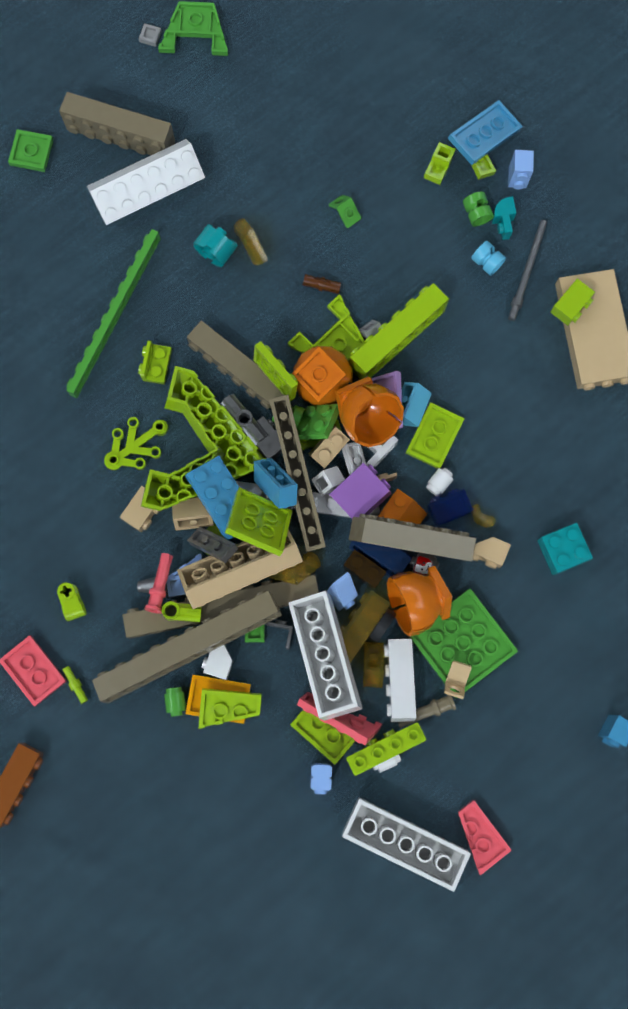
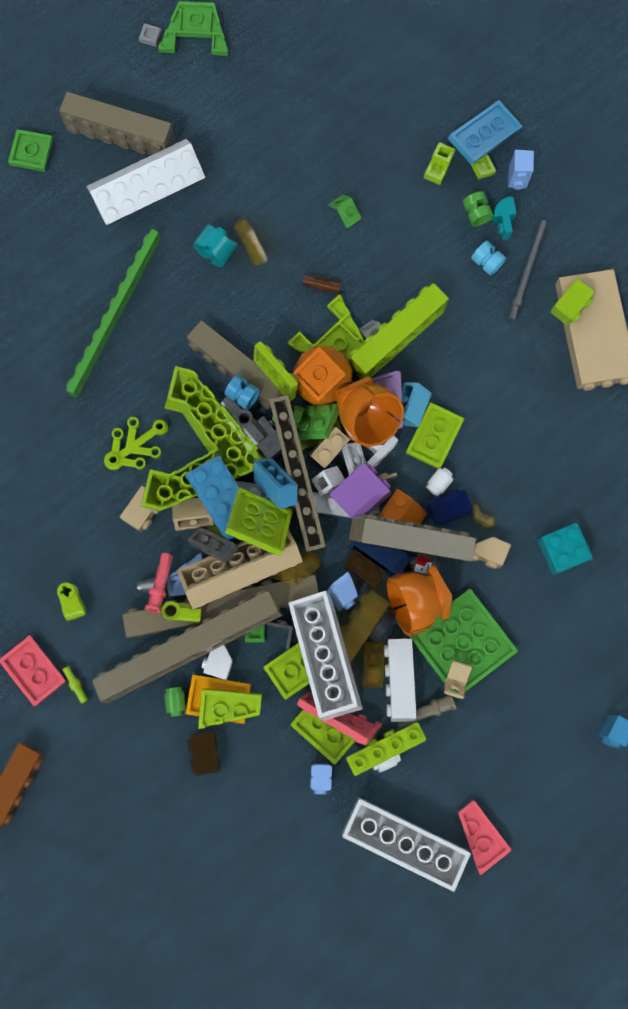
lime bracket [138,340,172,385] -> none
none -> dark brown brick [187,731,221,776]
none -> dark azure wheel [224,375,261,410]
none -> lime plate [263,643,309,700]

